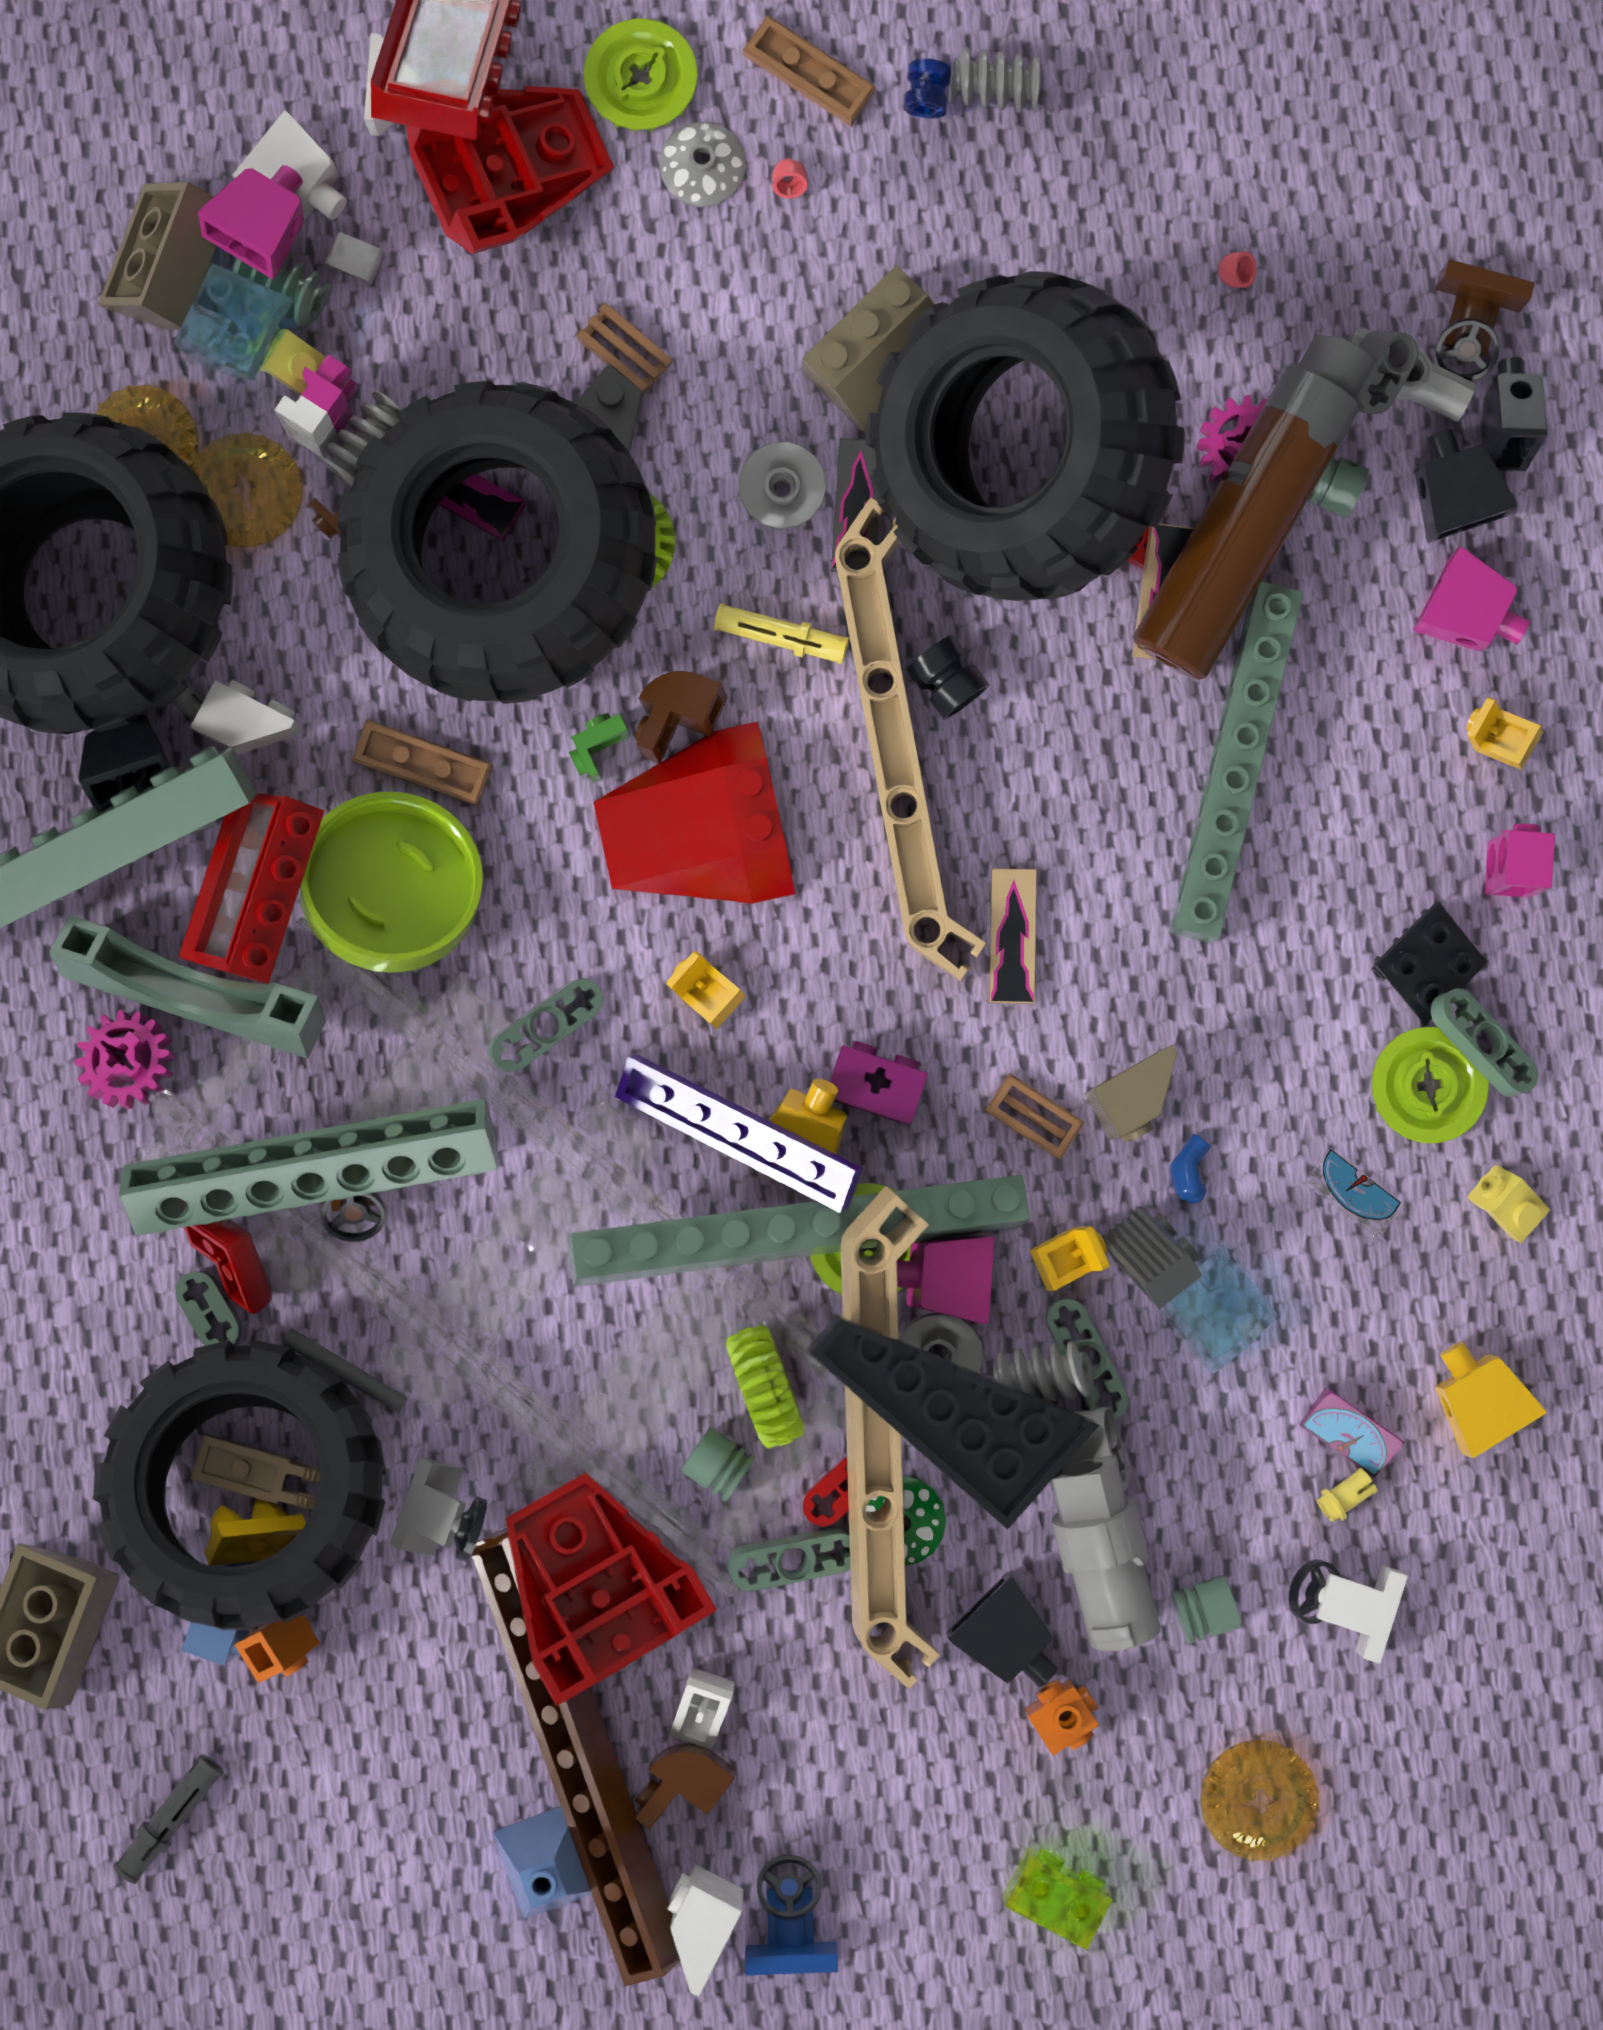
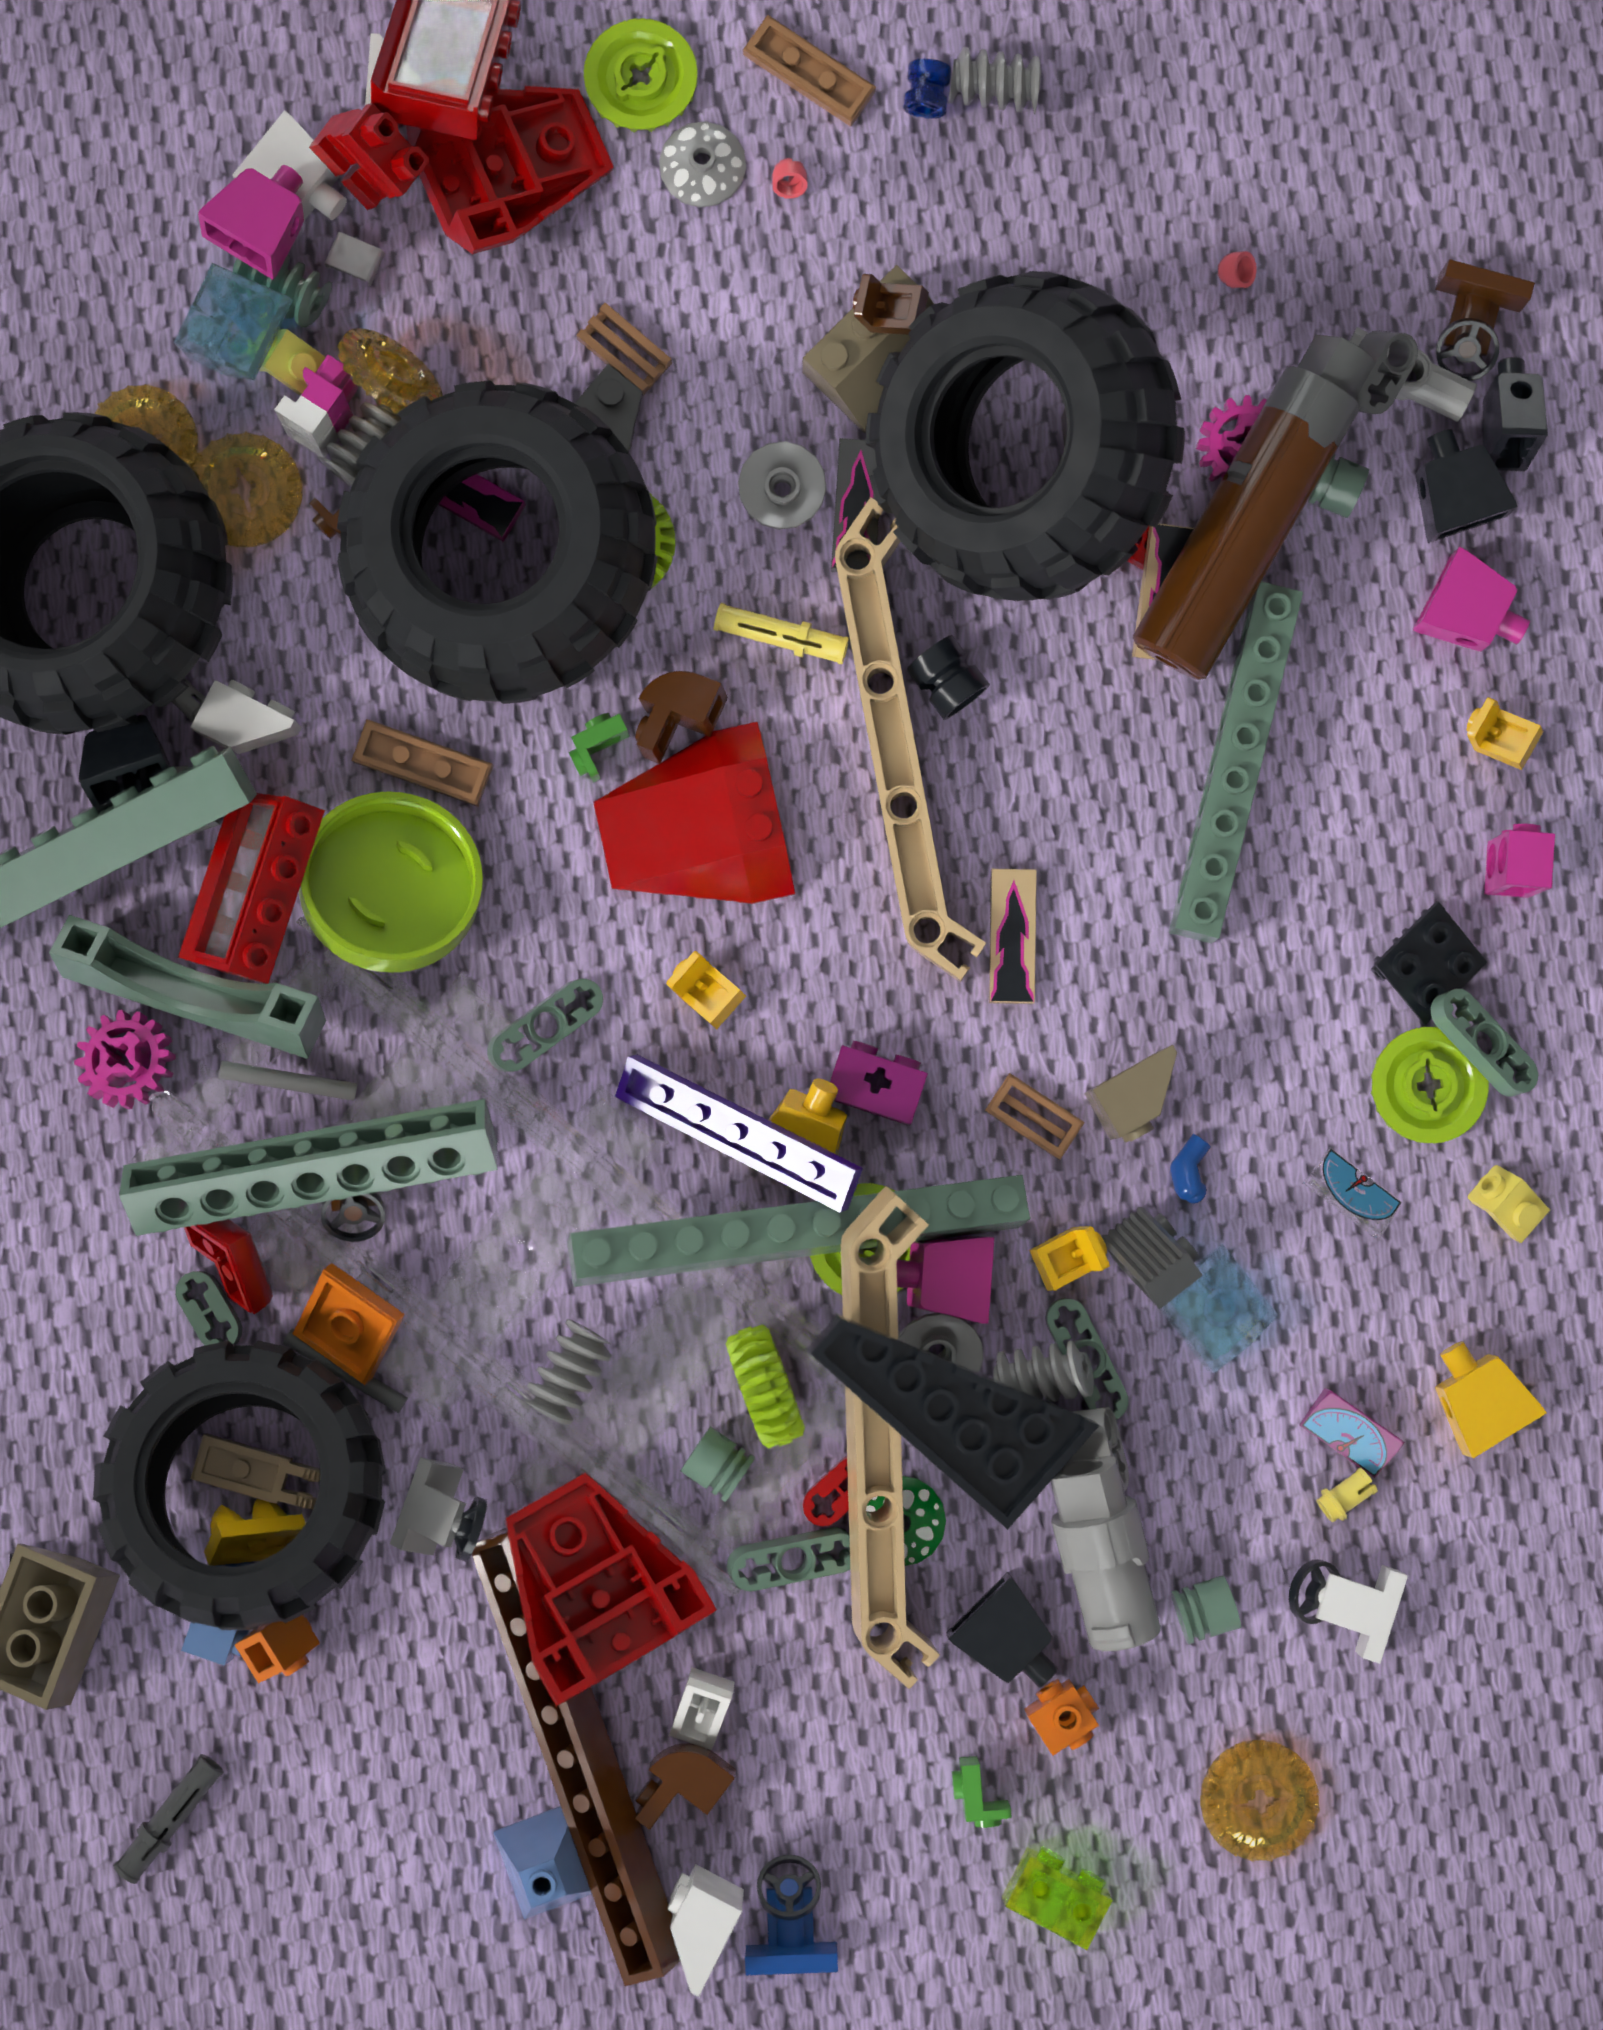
dark tan slope [98,181,217,330] -> none
none -> light grey bar [219,1061,357,1101]
none -> orange tile [292,1263,405,1385]
none -> red hips [309,102,429,211]
none -> clear yellow gear [338,328,443,414]
none -> light grey piece [523,1319,612,1425]
none -> reddish brown bracket [853,274,929,335]
none -> bright green bracket [952,1756,1012,1828]

